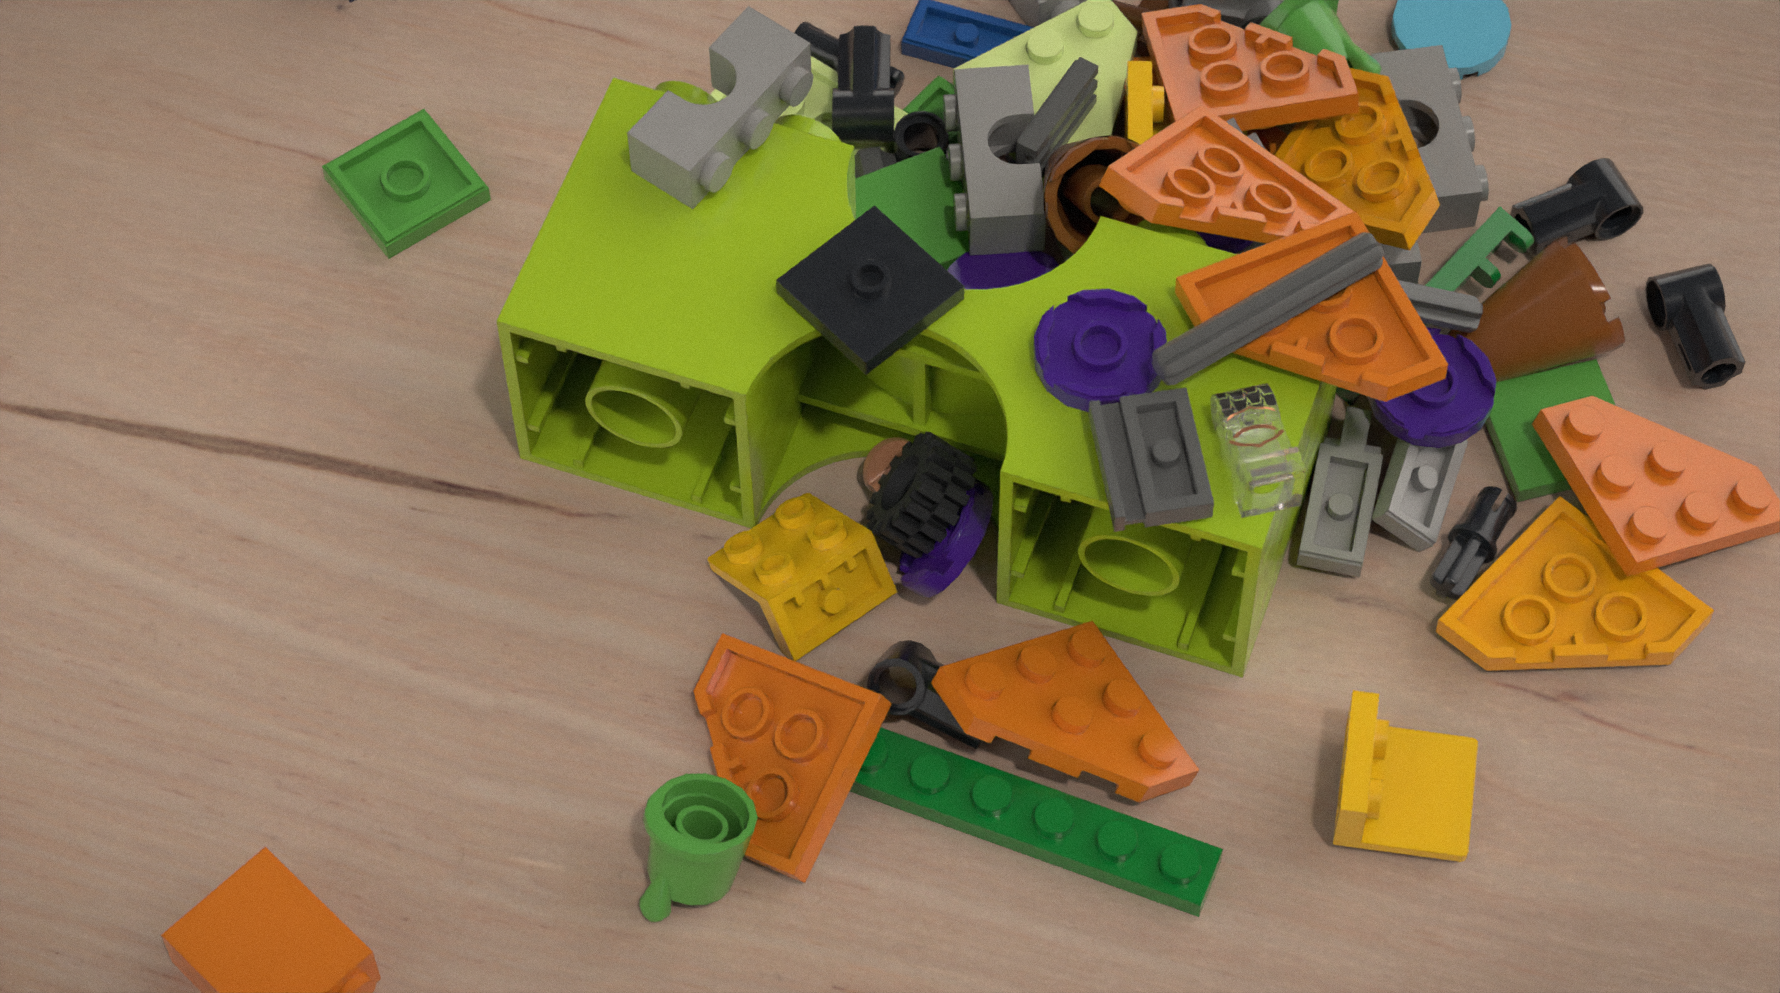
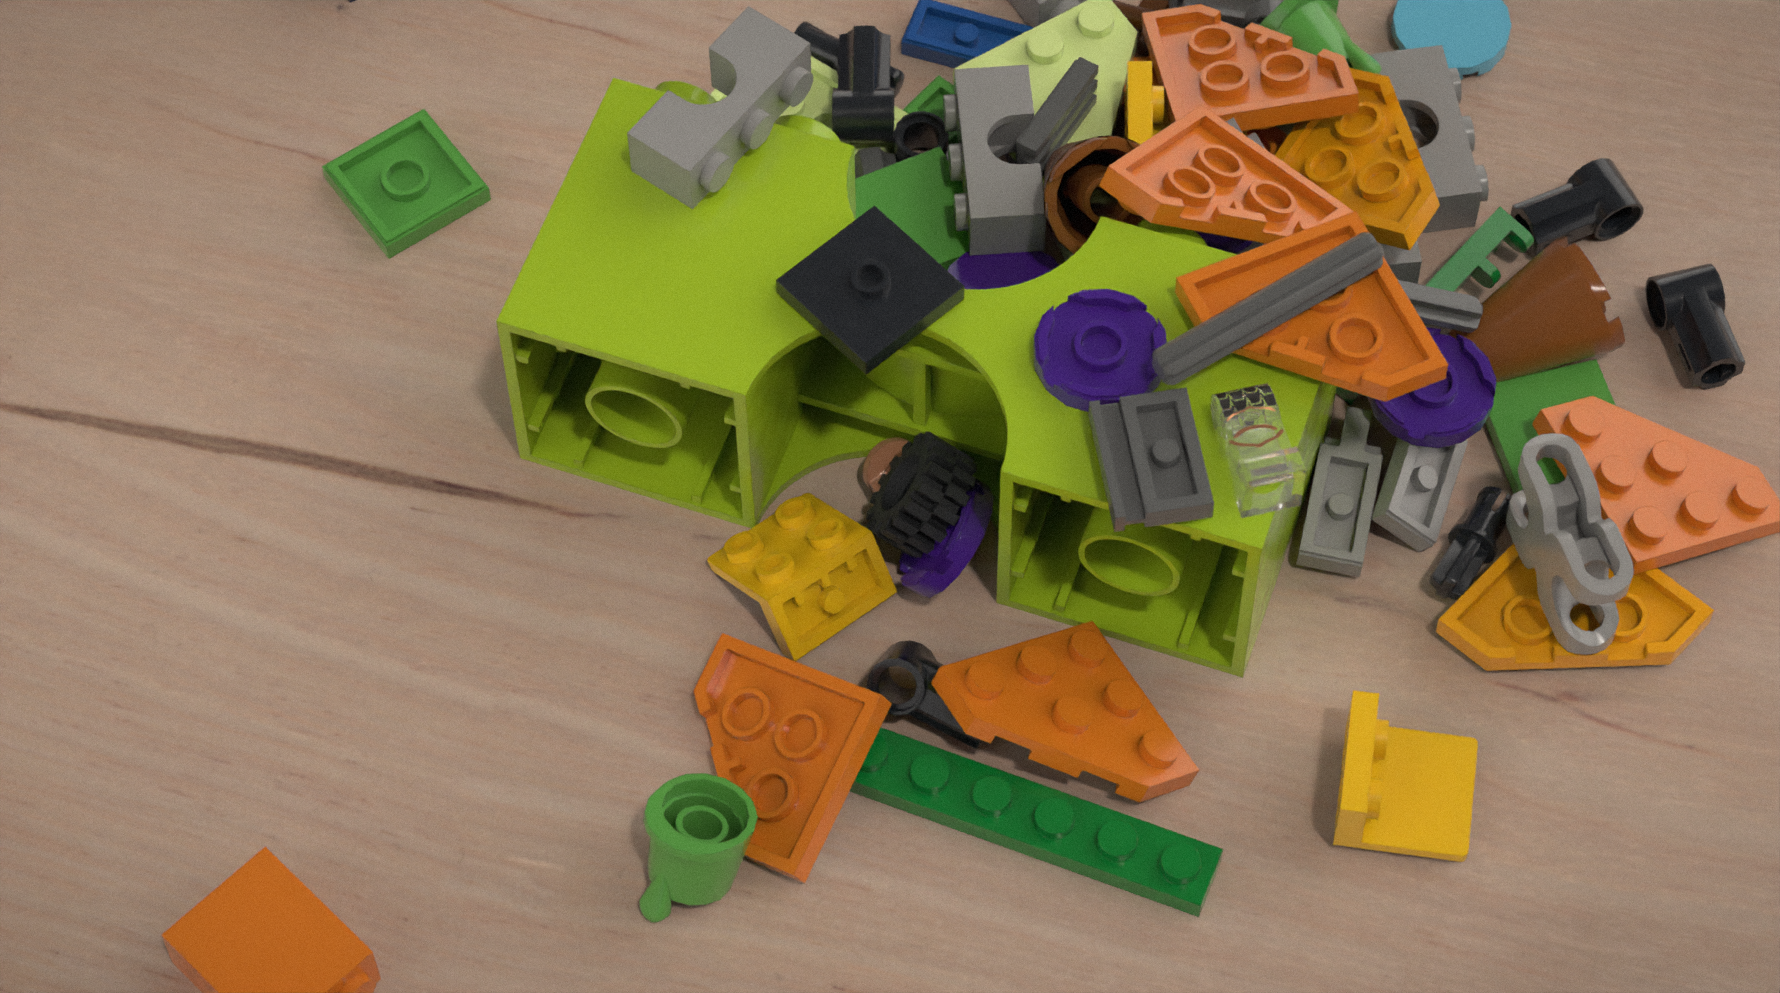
none -> light grey piece [1506,433,1634,655]

